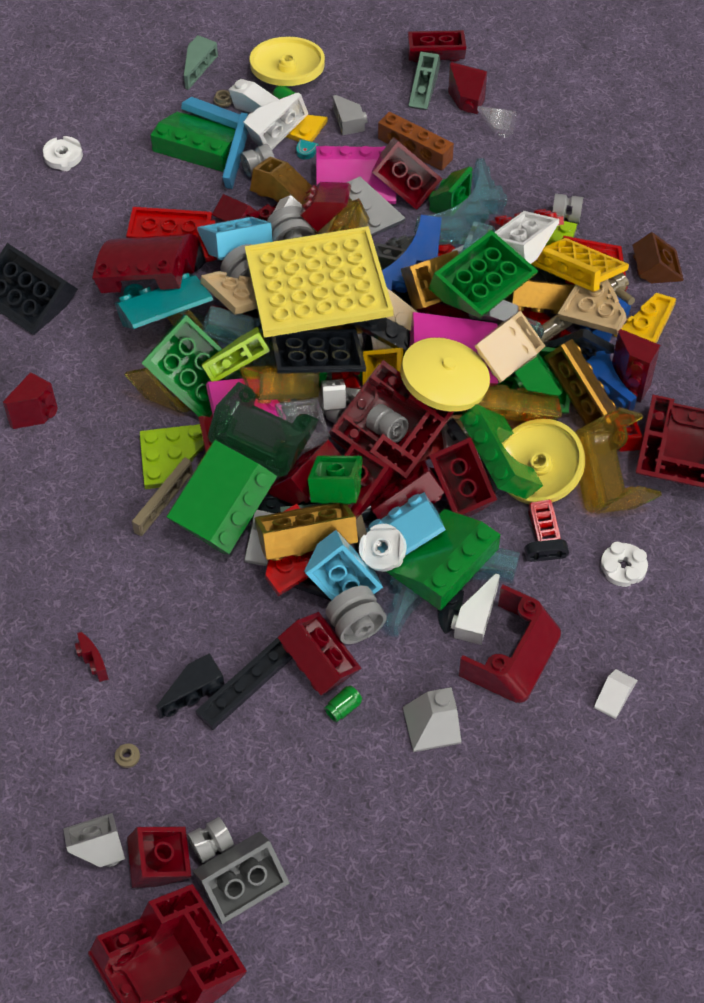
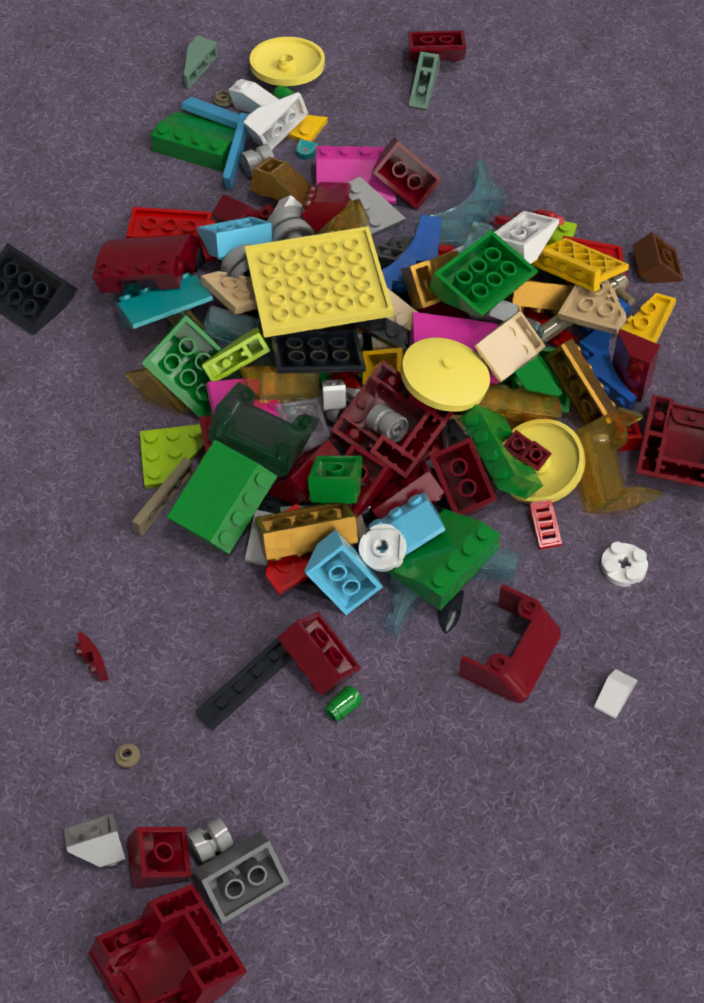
dark red slope [3,372,58,429] -> none
white plate [43,136,83,171] -> none
black slope [156,653,225,719] -> none
light grey wheel [325,585,387,644] -> none
light grey slope [333,95,367,135] -> none
dark orange brick [378,112,454,171] -> none
light grey slope [403,687,461,752] -> none
green slope [429,167,473,220] -> none
dark red slope [448,62,487,114] -> none
white slope [451,574,500,645] -> none
clear slope [477,106,518,139] -> none
black beam [524,539,569,562] -> none
black wing [544,329,615,356] -> none
light grey wheel [552,193,583,223] -> none
none -> dark red slope [503,430,552,471]

